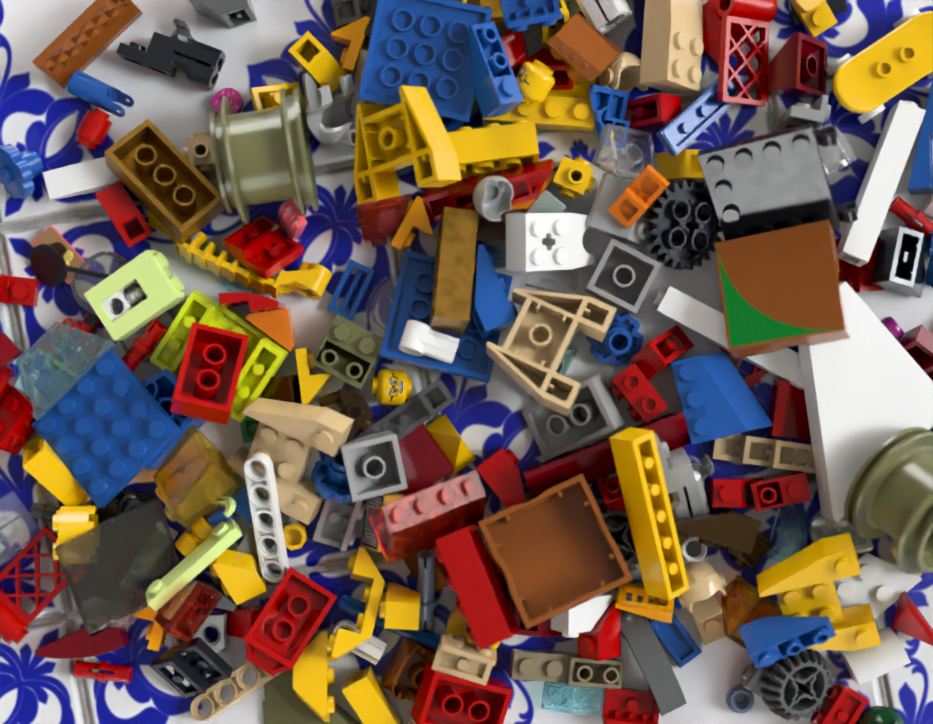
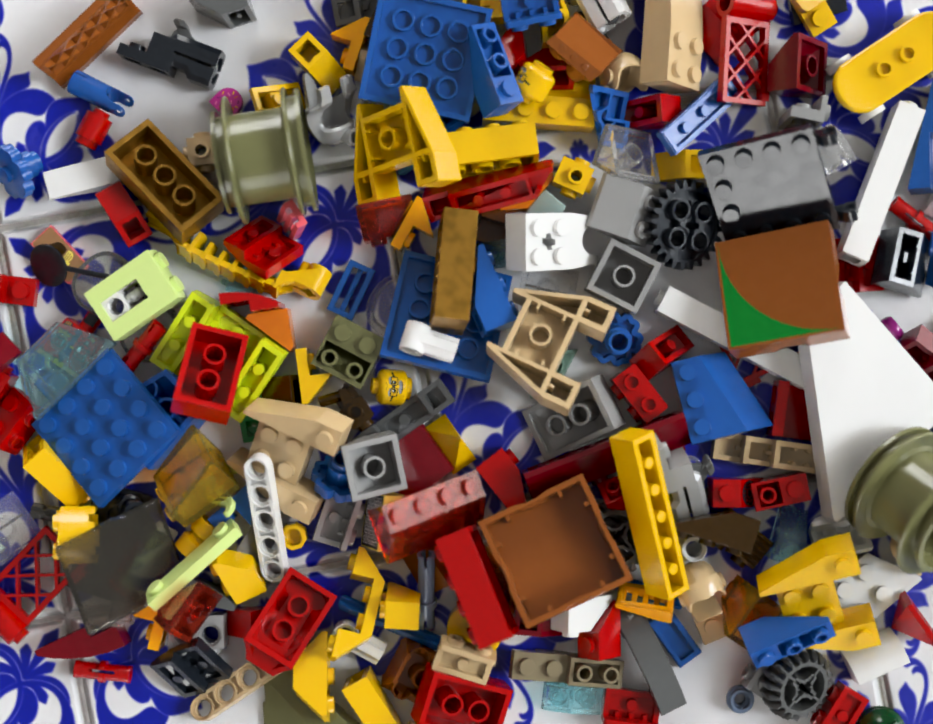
light grey hair [472,176,514,222] -> none
orange slope [607,164,670,229] -> none

